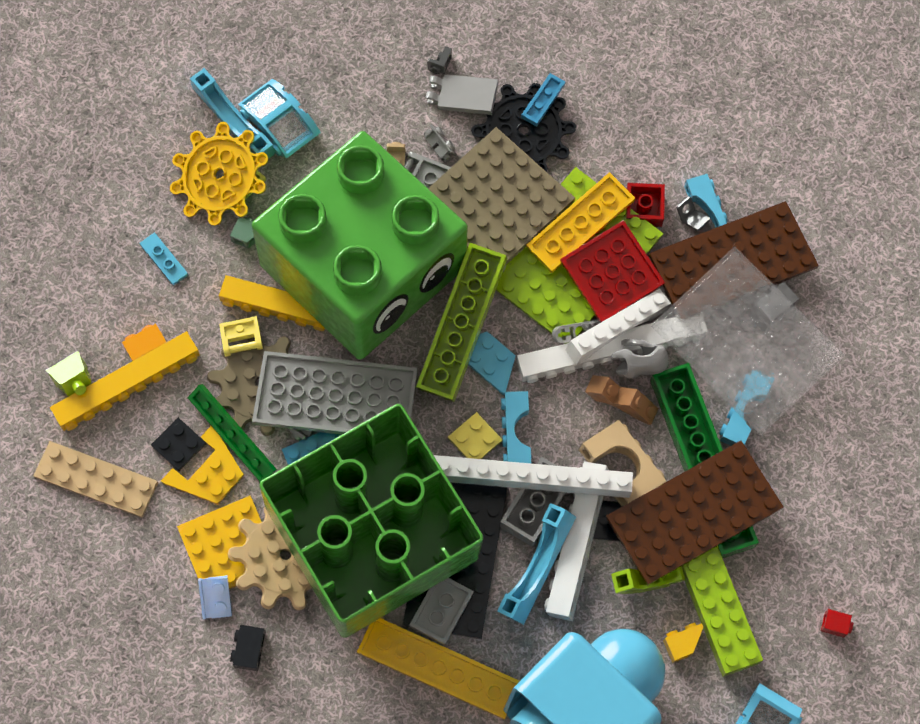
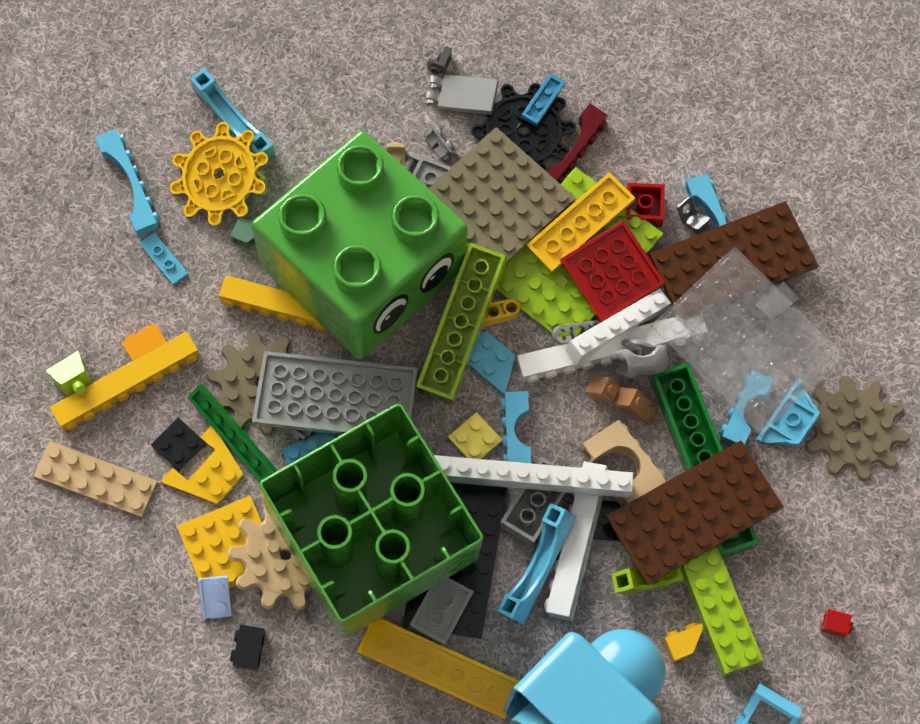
light yellow plate [219,316,263,357] -> none
window [238,79,321,158] -> none
none -> medium azure arch [95,129,160,237]
none -> yellow beam [482,299,520,327]
none -> dark red arch [545,103,608,184]
none -> medium azure wing [756,380,821,446]
none -> dark tan plate [805,376,909,481]

